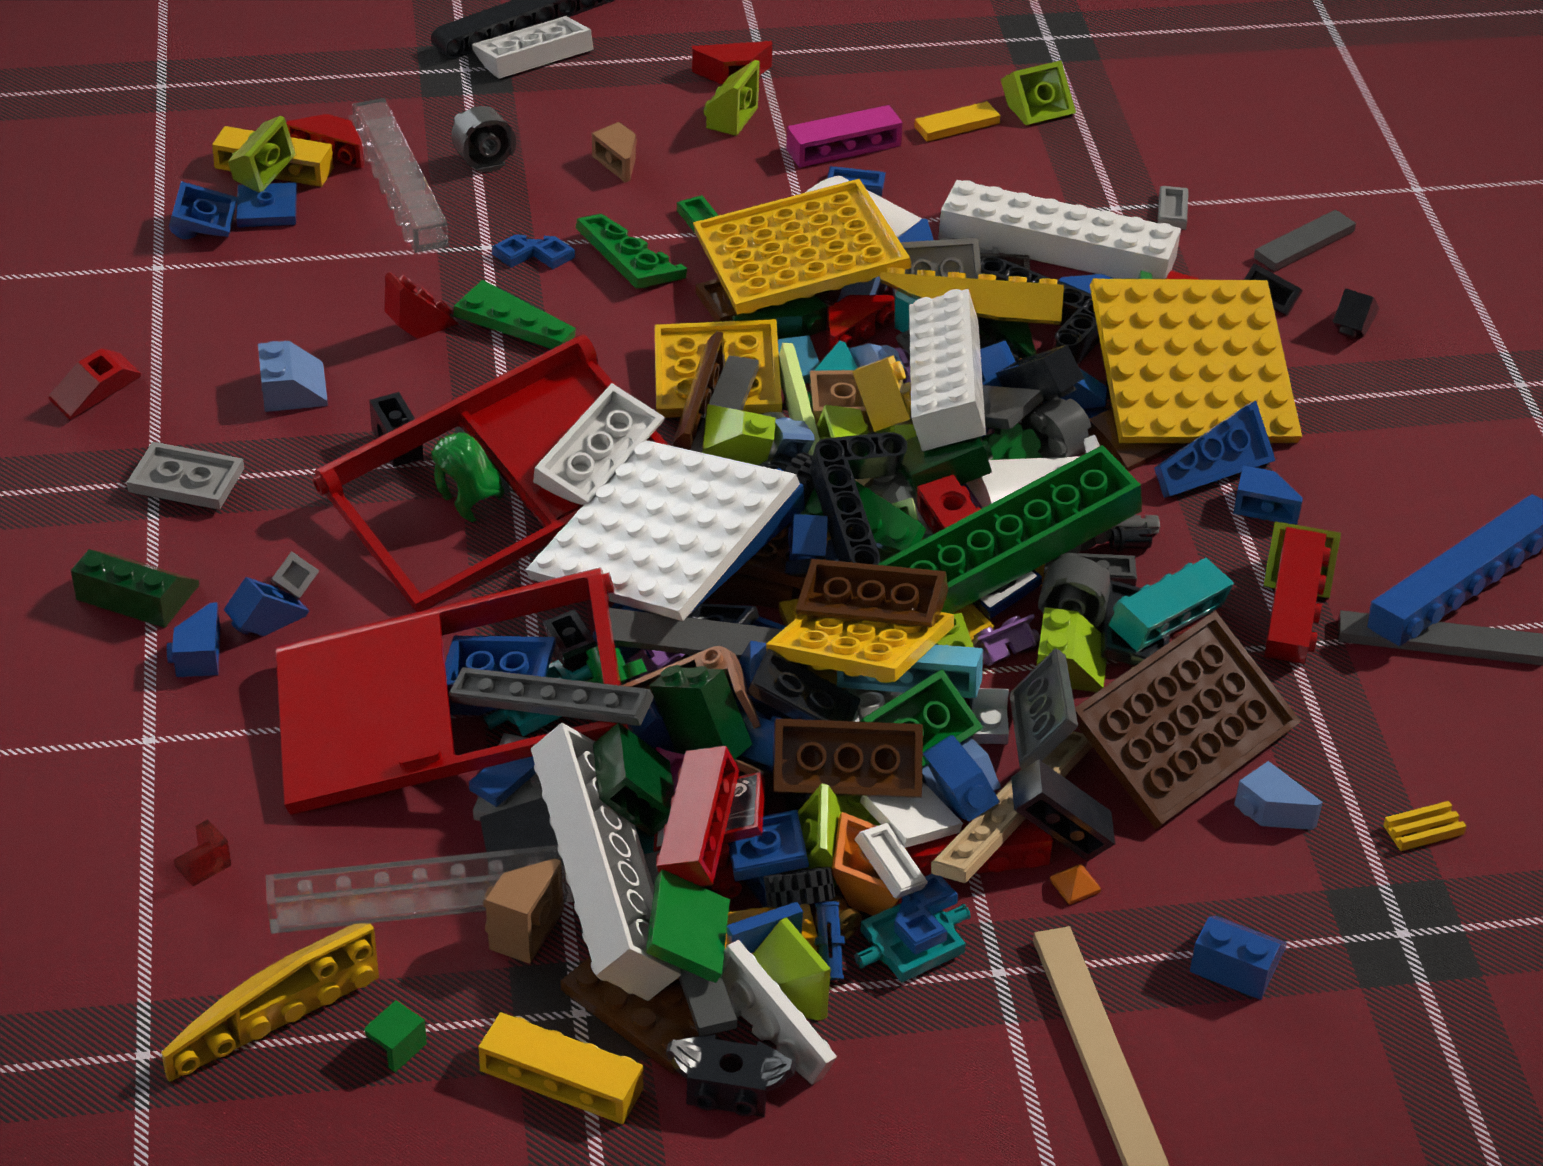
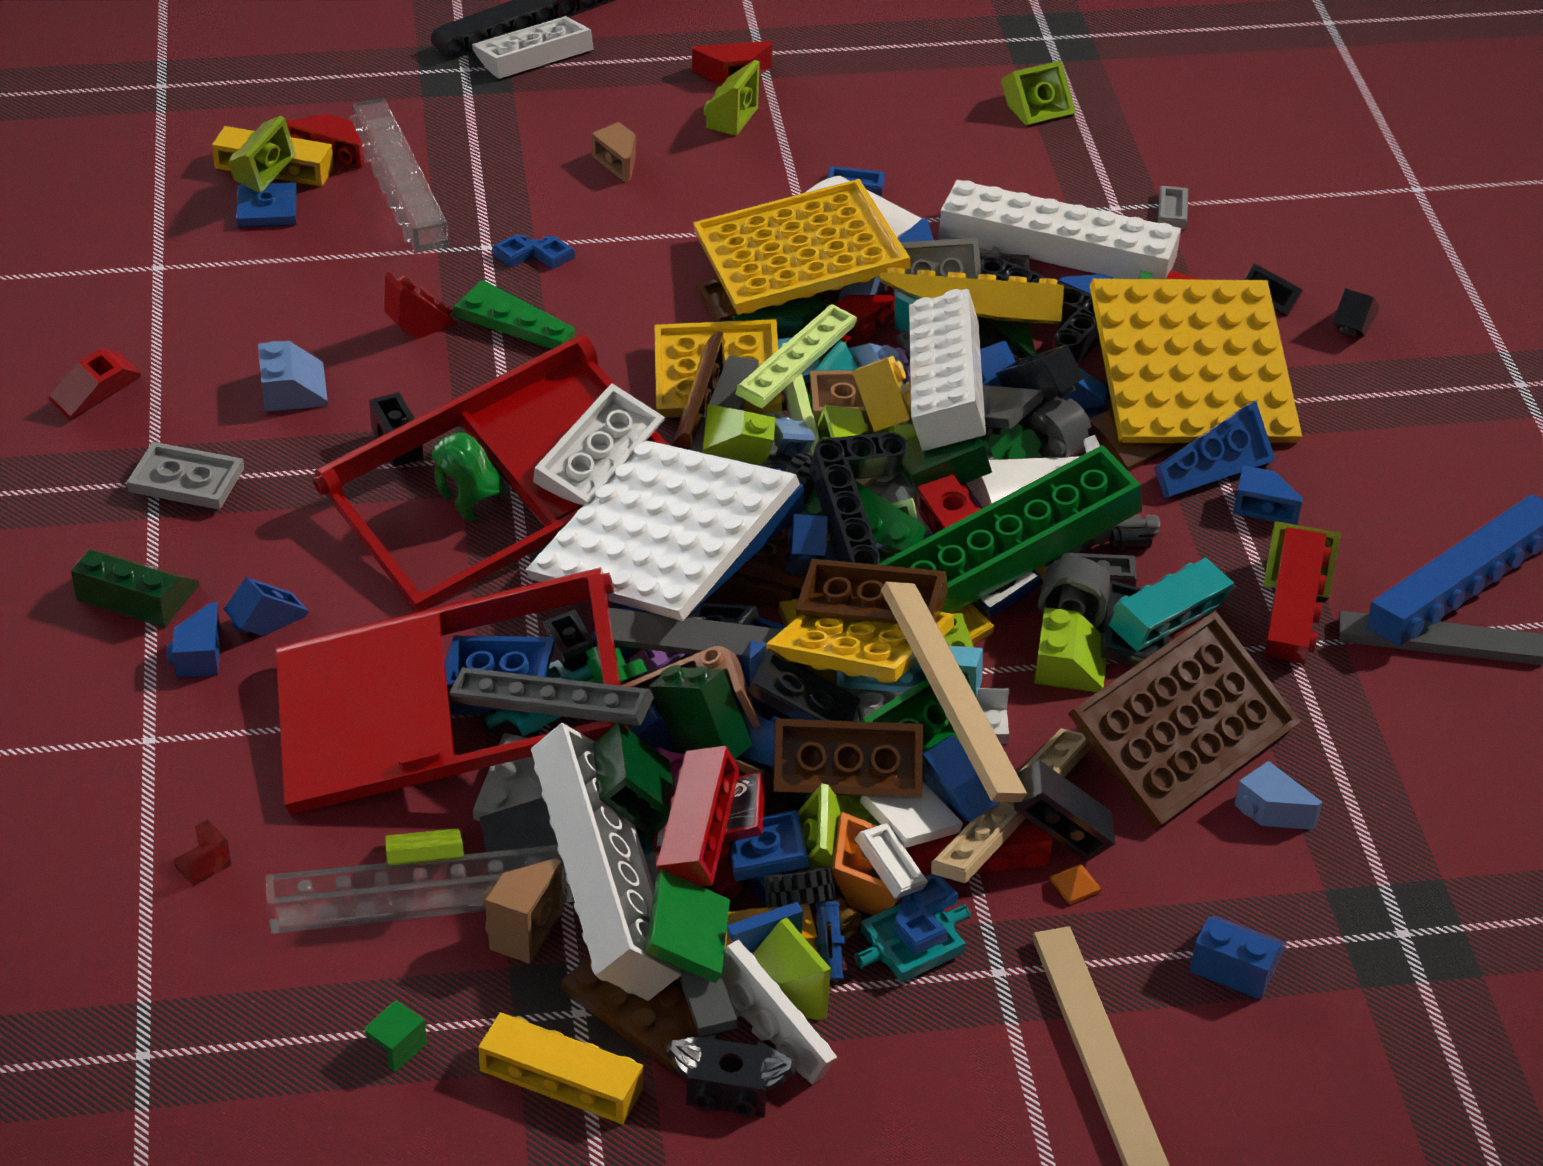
yellow wedge [161,923,379,1082] -> none
blue slope [169,181,238,239] -> none
light grey panel [270,551,319,599] -> none
dark grey brick [451,106,516,172] -> none
blue tile [469,756,536,807] -> none
green wing [576,214,688,289] -> none
green tile [676,195,719,233] -> none
dark pink brick [786,105,903,168] -> none
yellow tile [914,101,1000,142] -> none
medium lavender hinge [973,614,1040,666] -> none
dark grey tile [1009,648,1078,769] -> none
dark grey tile [1254,209,1356,272] -> none
yellow tile [1383,801,1467,851] -> none
none -> lime tile [385,828,464,866]
none -> yellowish green tile [735,304,857,408]
none -> tan tile [881,582,1027,802]

